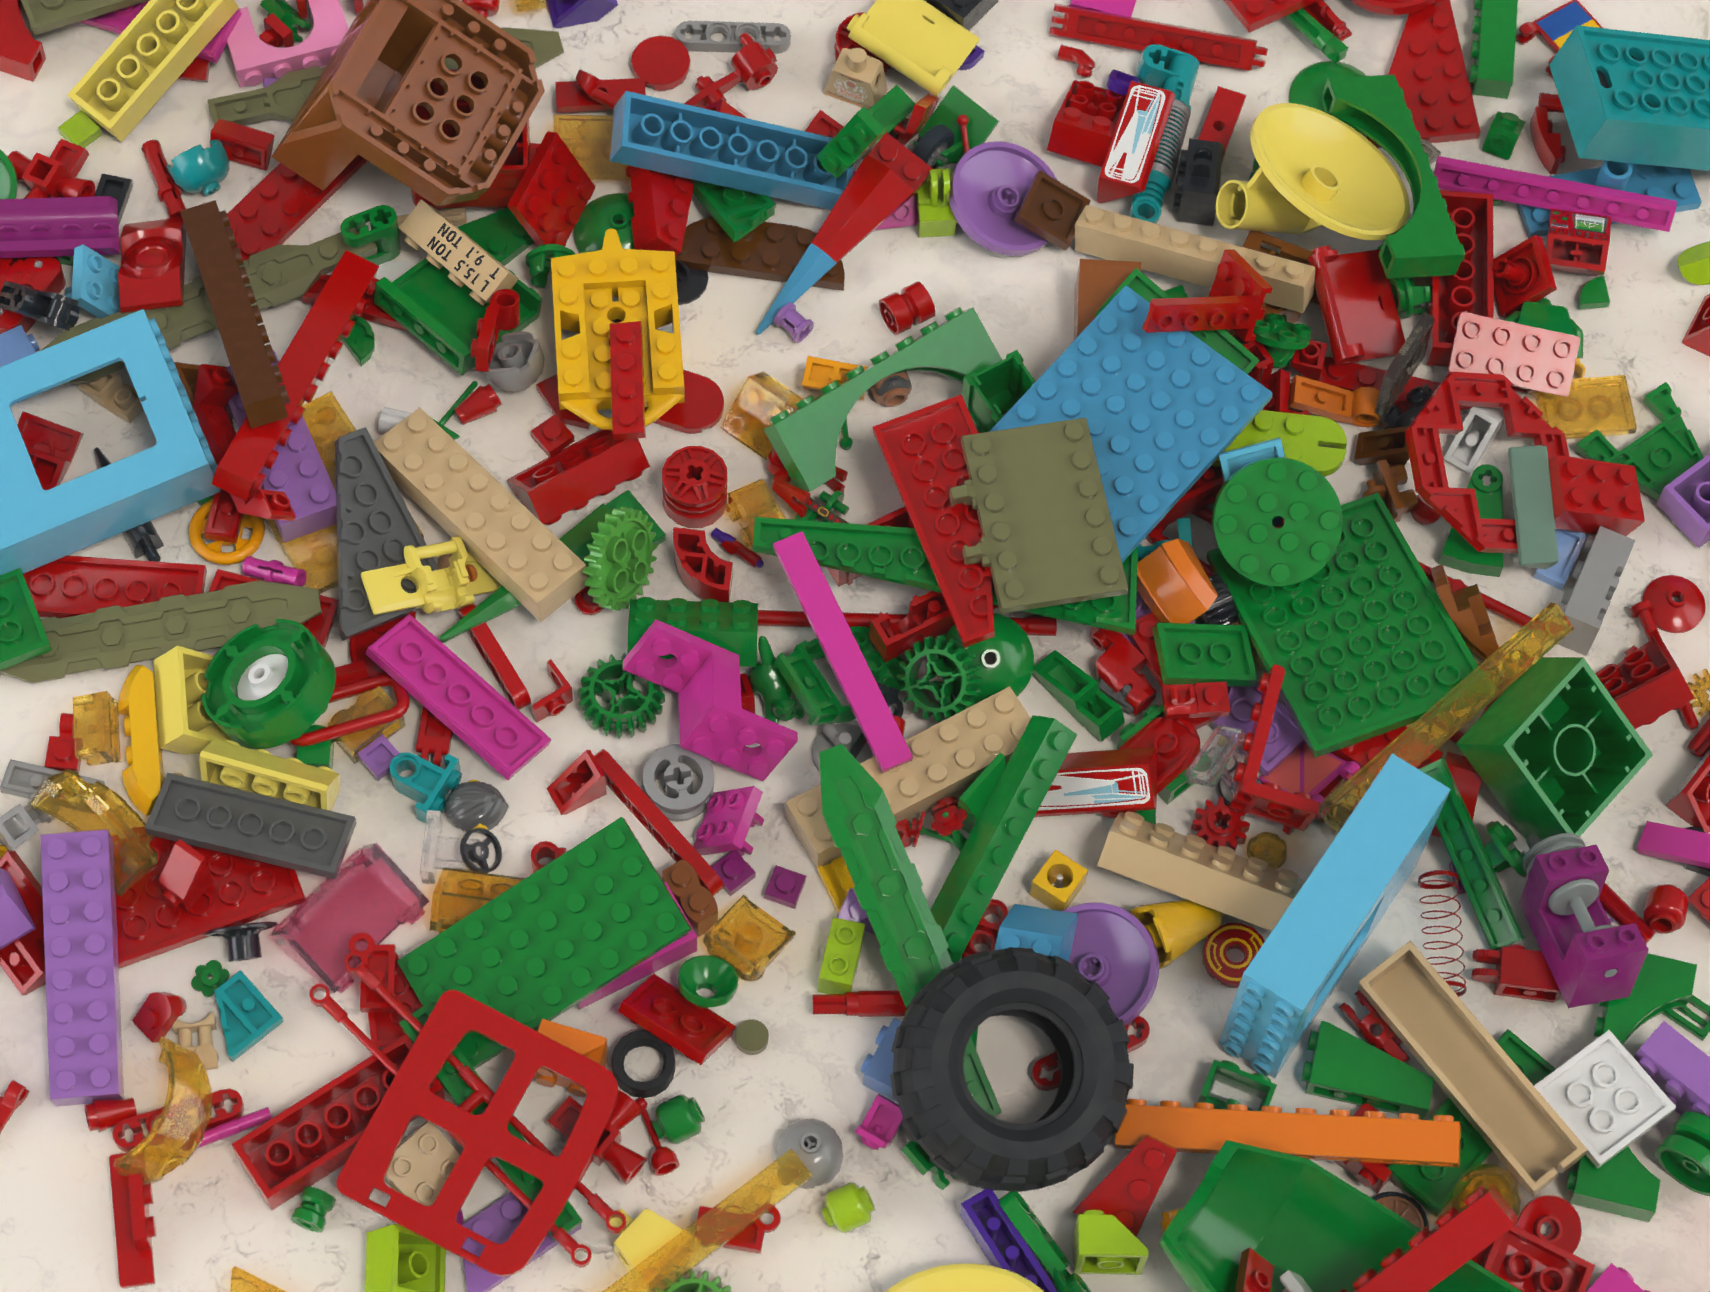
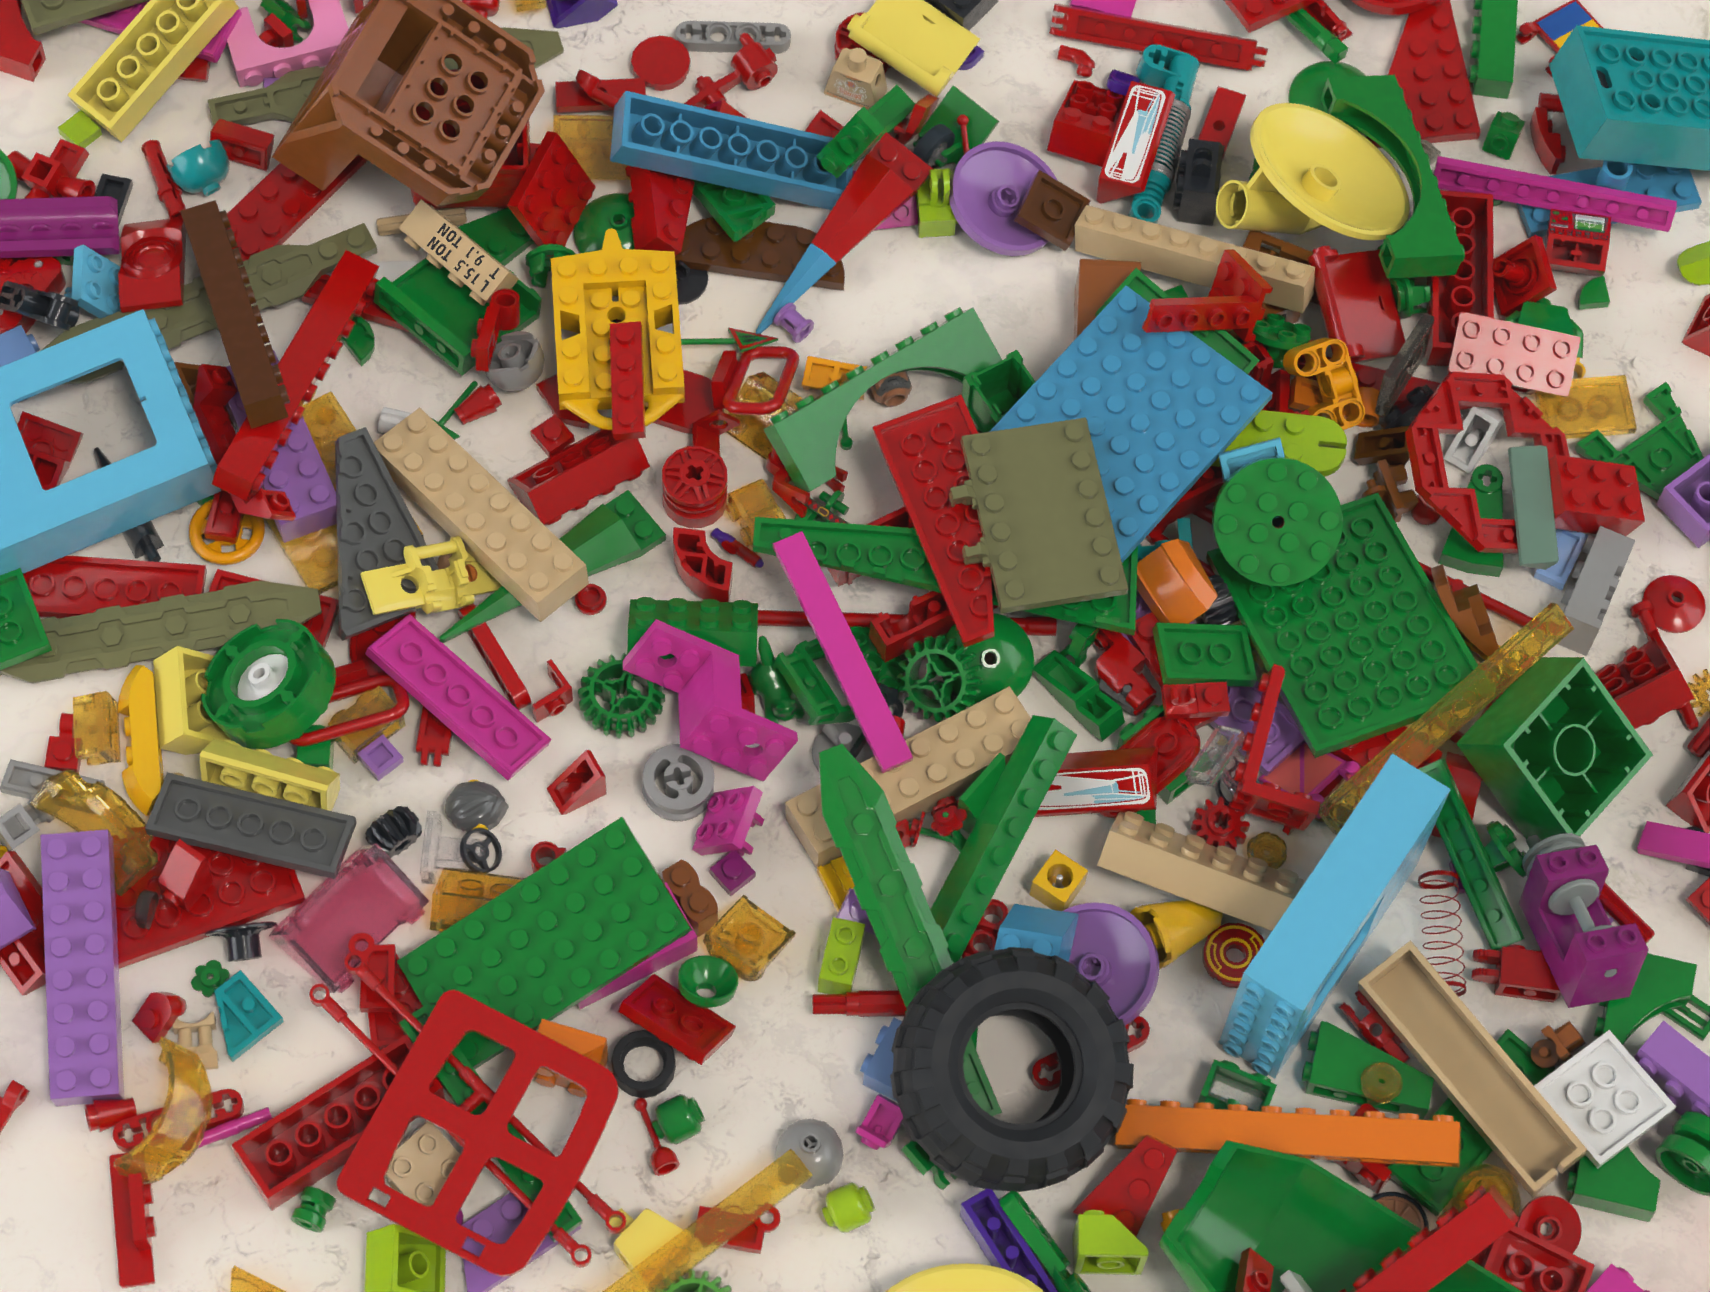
tan slope [77,373,147,423] -> none
dark pink pin [242,556,307,587] -> none
green connector [340,205,401,265] -> none
teal pin [389,752,462,825] -> none
red brick [547,1090,647,1189] -> none
bright green gear [583,506,657,611] -> none
red beam [594,749,724,896] -> none
olive tile [735,1019,769,1055] -> none
magenta plate [764,865,806,909] -> none
red wheel [879,281,936,335] -> none
red head [1643,884,1689,934] -> none
none -> clear smoke tile [135,890,159,929]
none -> black gear [365,806,422,859]
none -> green piece [681,327,778,352]
none -> red bracket [693,410,740,456]
none -> red bar [711,346,799,415]
none -> green plate [1060,623,1100,667]
none -> light orange beam [1283,338,1365,430]
none -> clear yellow plate [1360,1062,1403,1103]
none -> dark orange hips [1531,1021,1586,1068]

